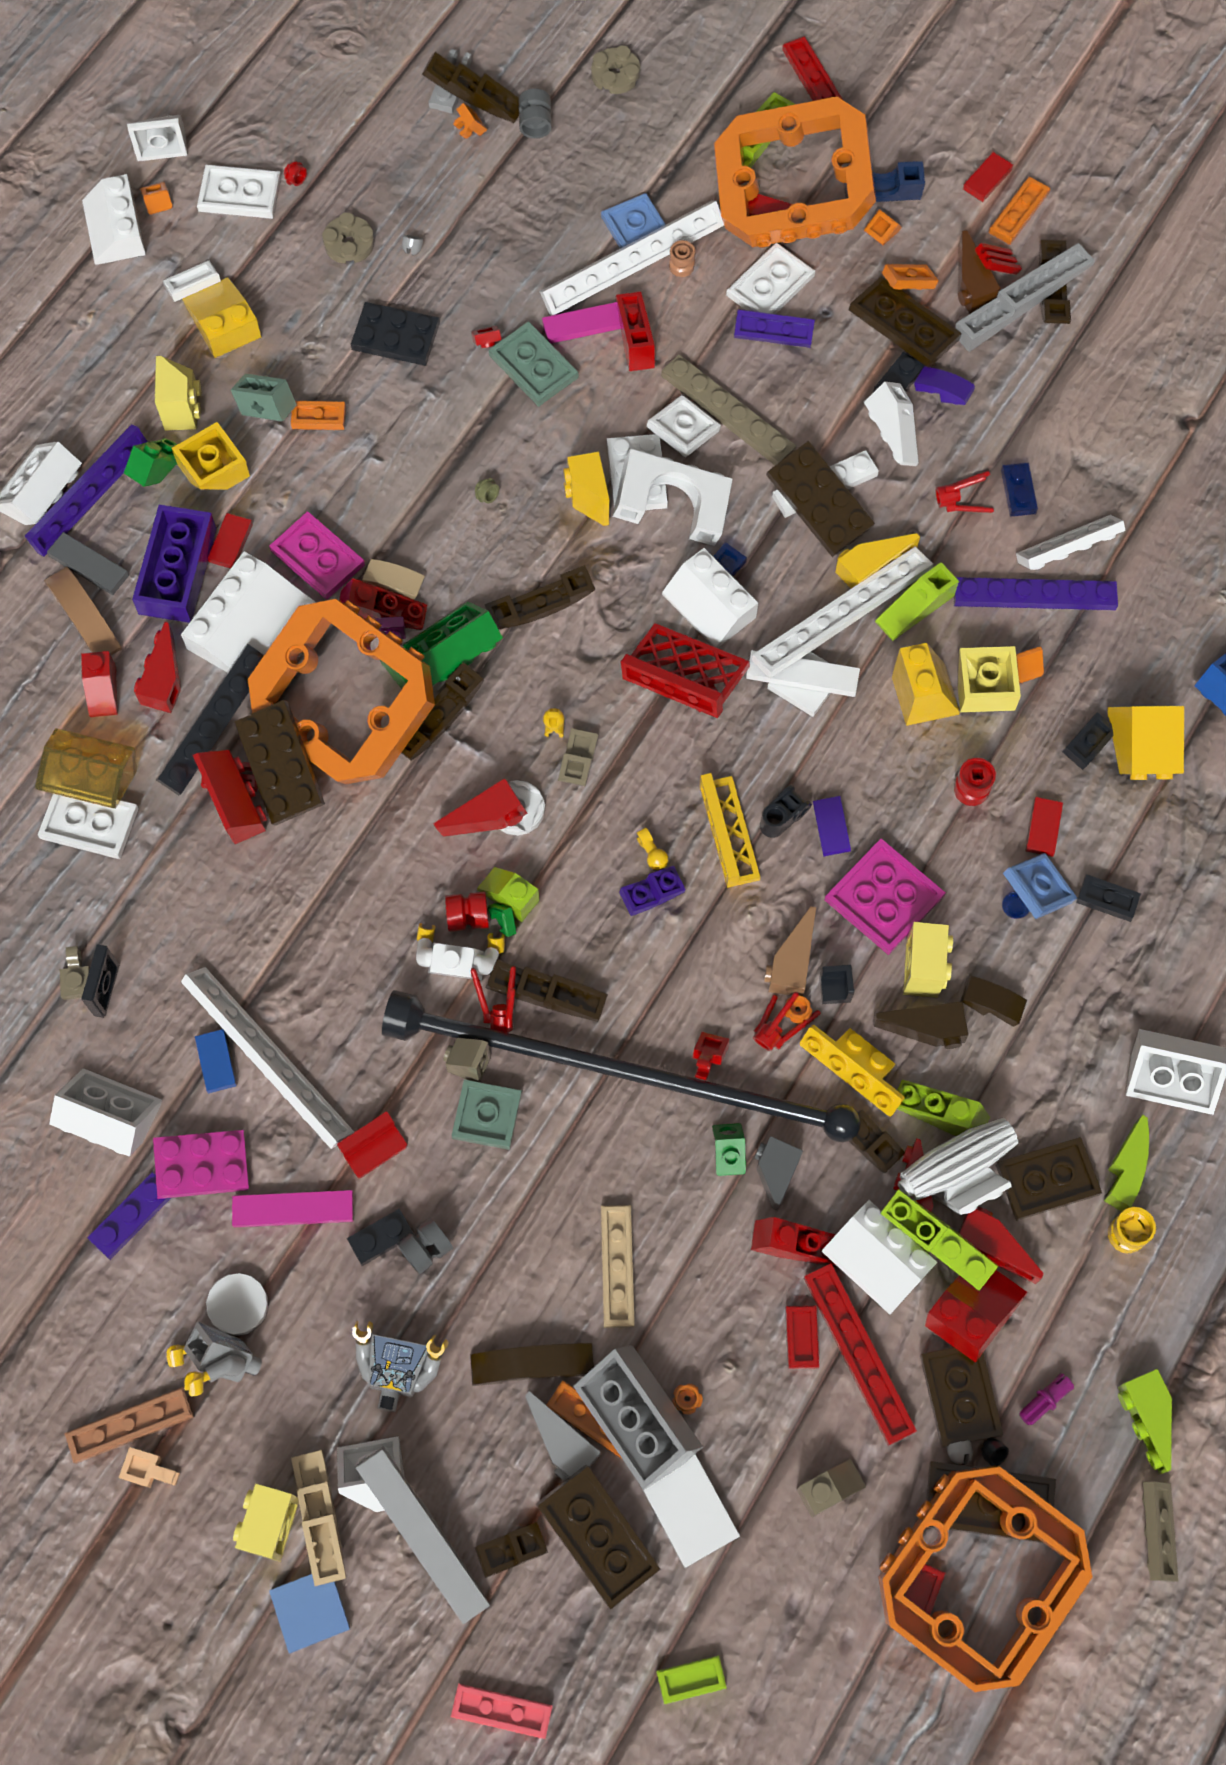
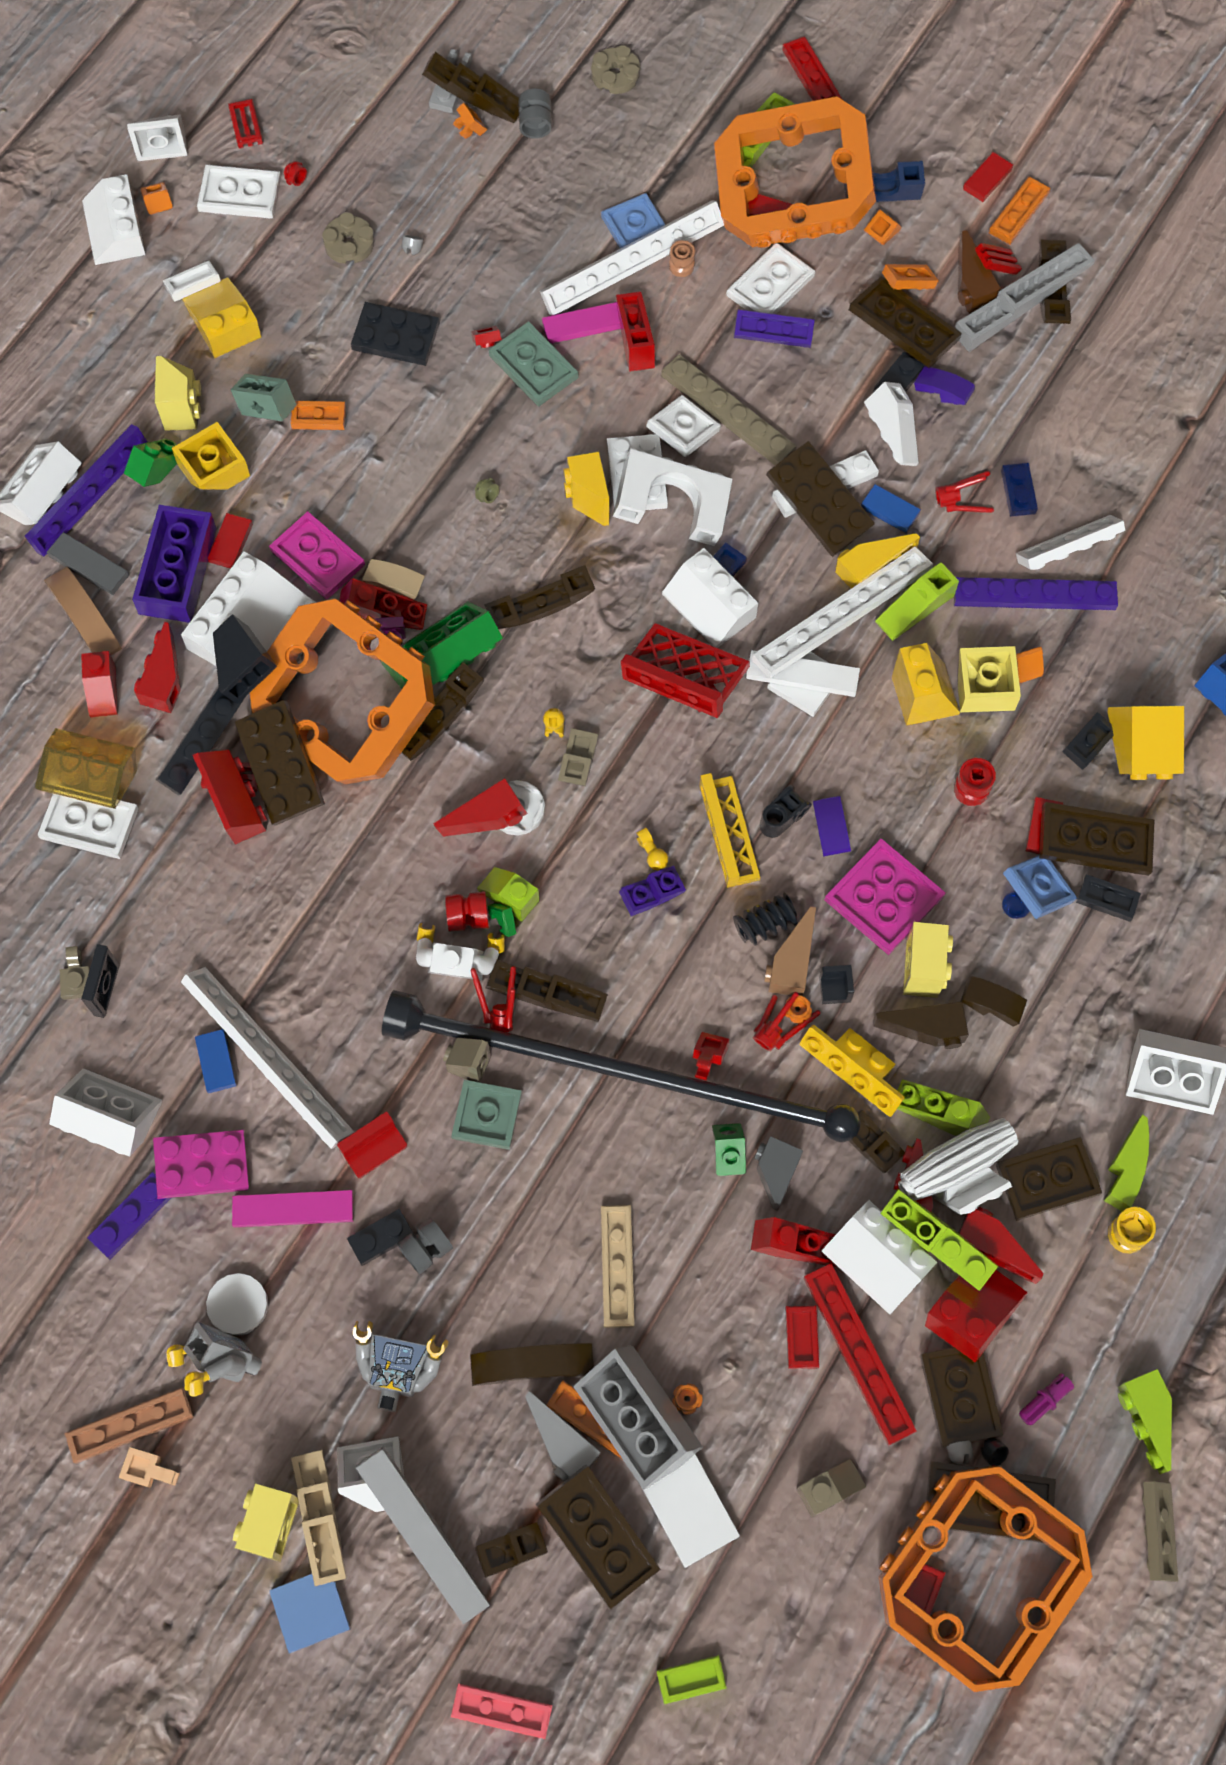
none -> black slope [213,614,277,704]
none -> red tile [228,99,263,149]
none -> black piece [733,892,798,946]
none -> blue tile [861,484,921,534]
none -> dark brown plate [1039,802,1155,876]

